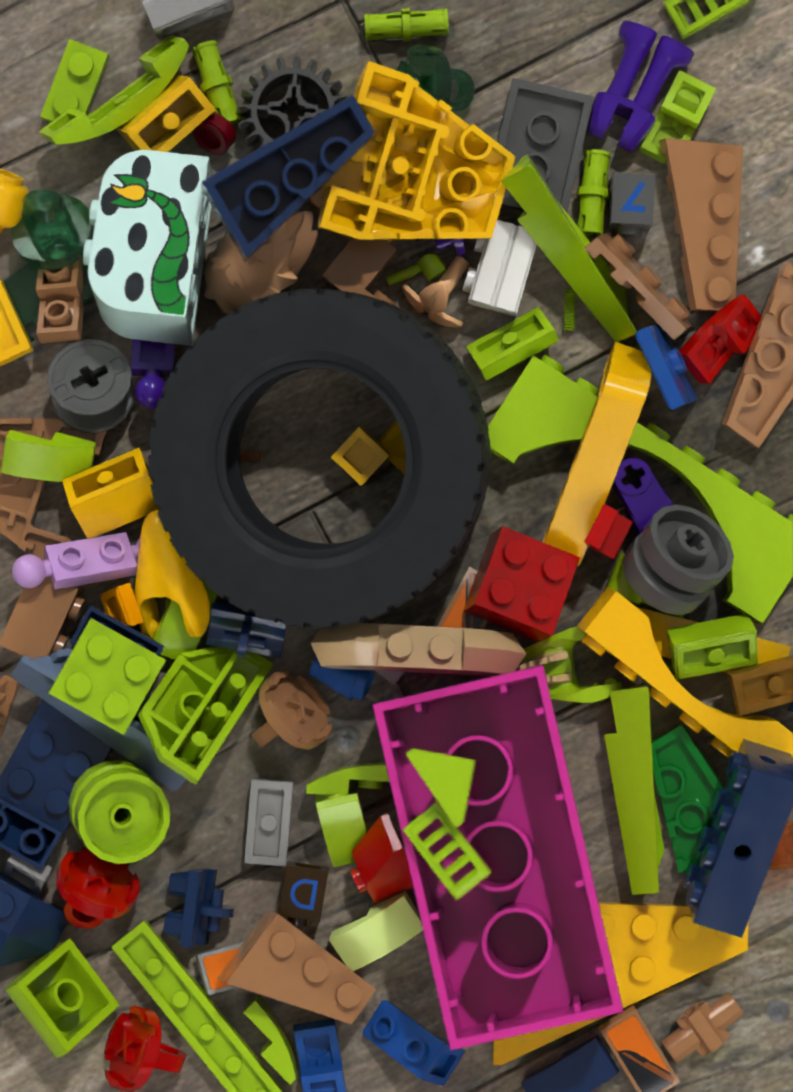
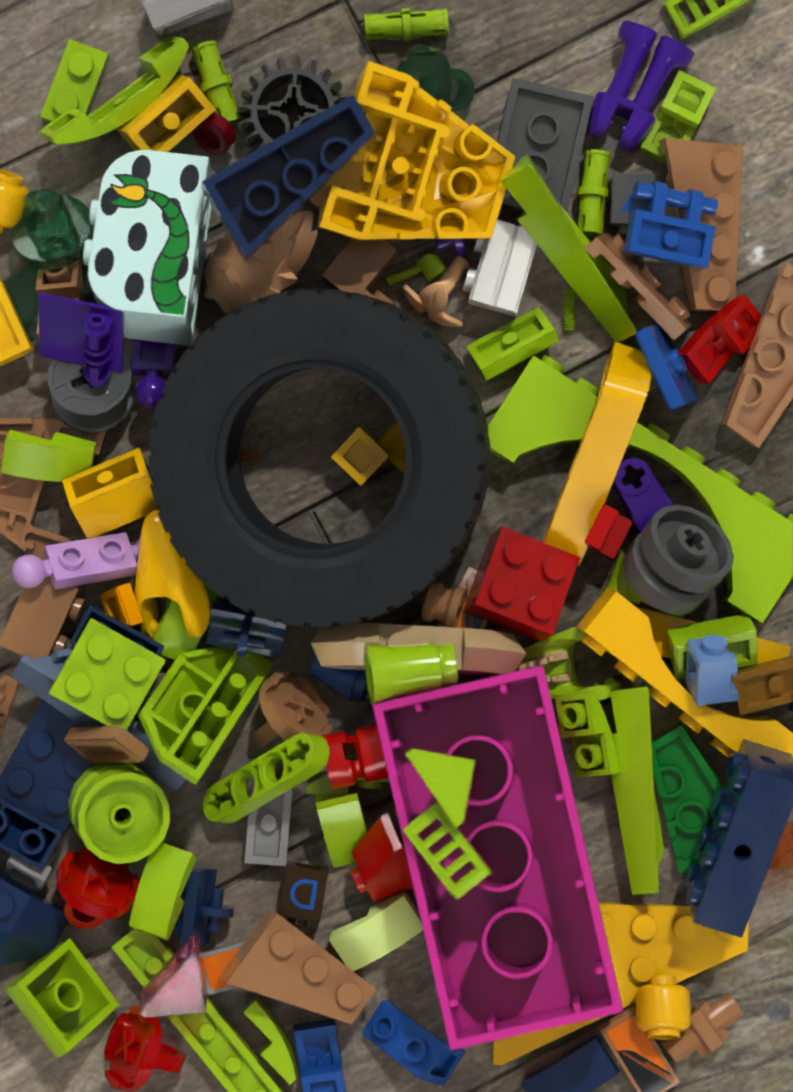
none -> dark purple hinge [38,292,124,387]
none -> medium nougat tile [64,726,150,763]
none -> lime slope [129,843,197,941]
none -> clear pink slope [139,933,207,1018]
none -> lime beam [203,732,330,824]
none -> red wheel [321,724,389,790]
none -> lime plant [364,643,458,705]
none -> medium nougat wheel [422,580,467,628]
none -> lime slope [555,692,620,778]
none -> blue plate [623,181,718,270]
none -> yellow head [636,976,691,1040]
none -> medium blue brick [685,635,739,706]

